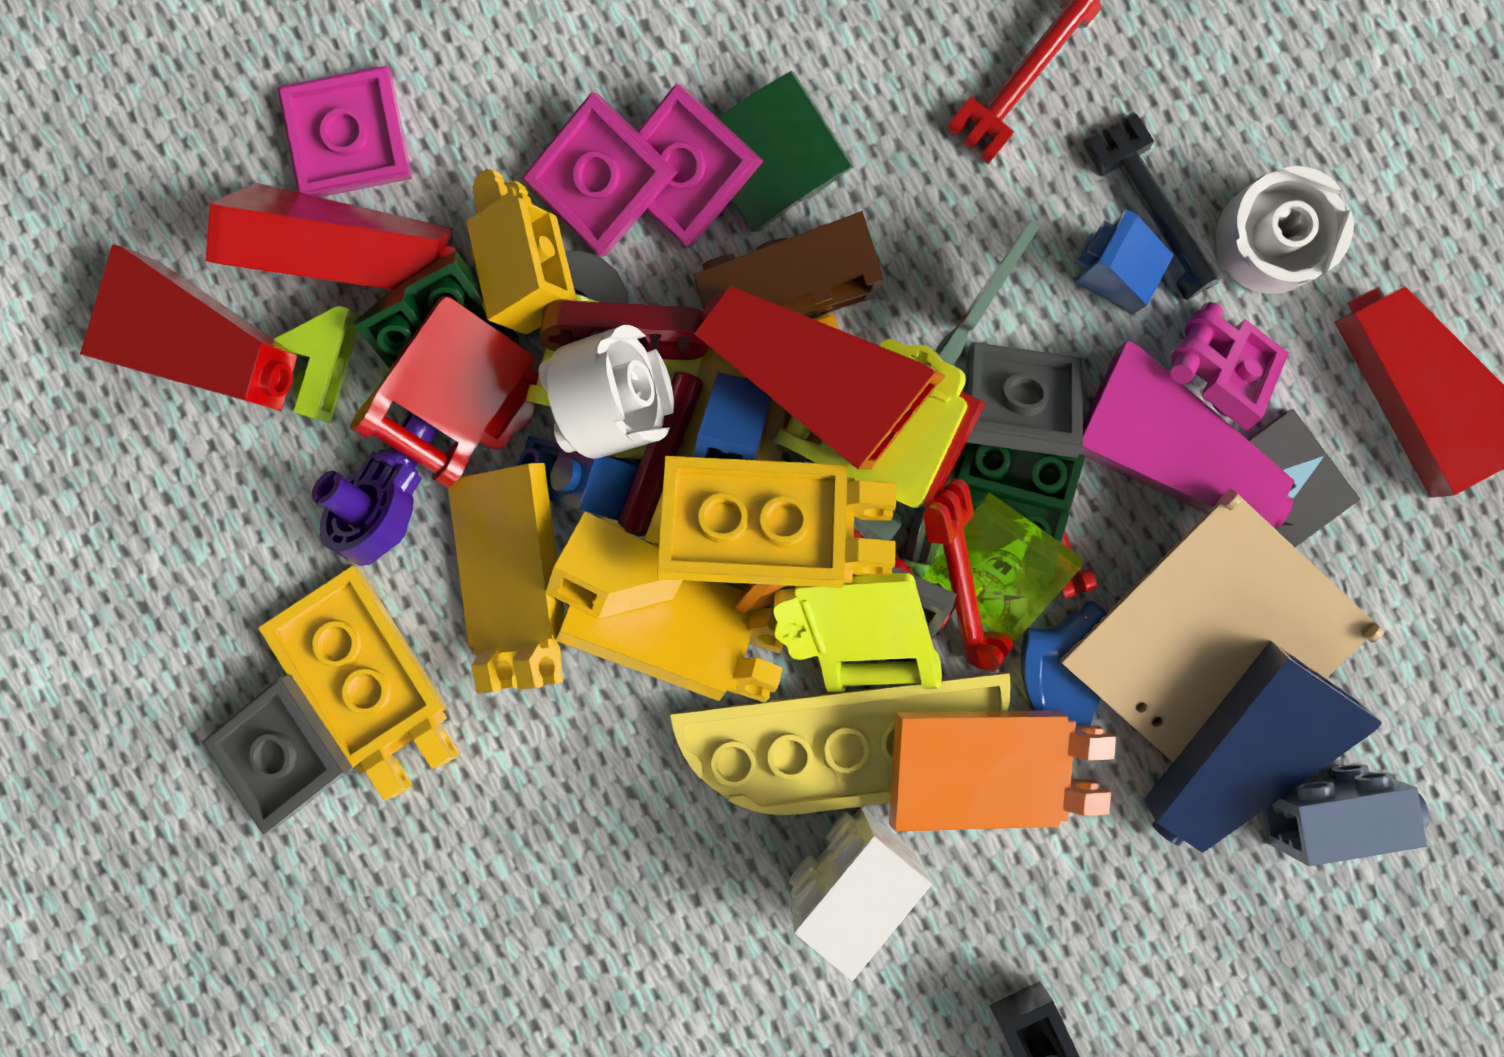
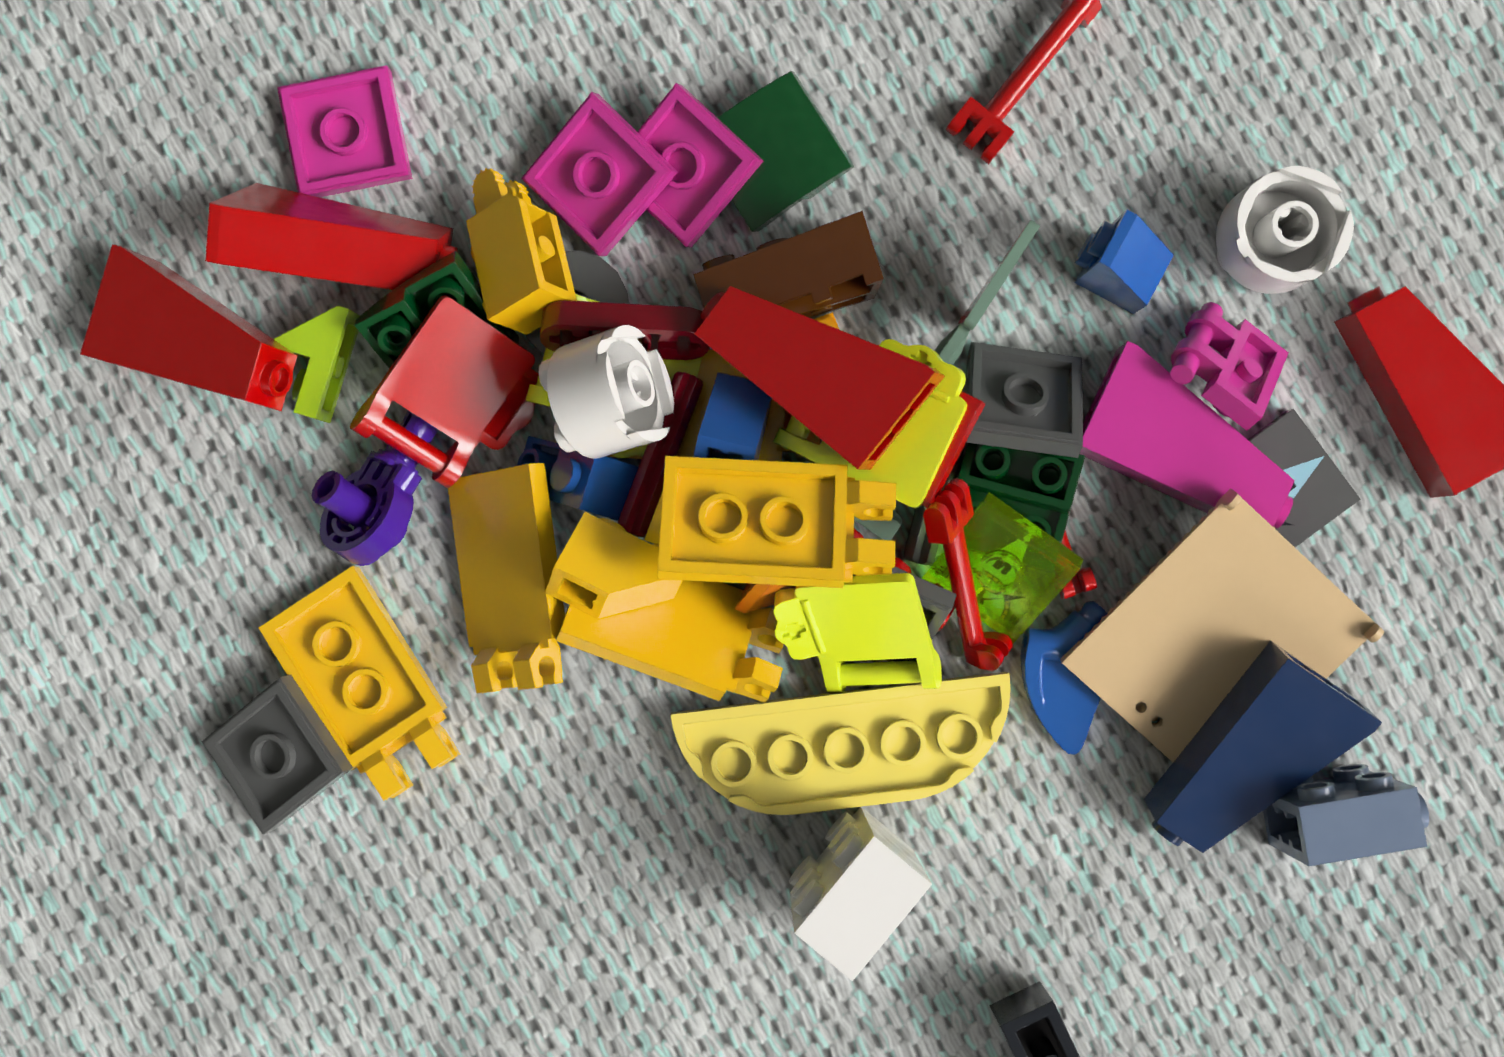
orange tile [889,710,1116,832] -> none
black hinge [1083,112,1220,300] -> none

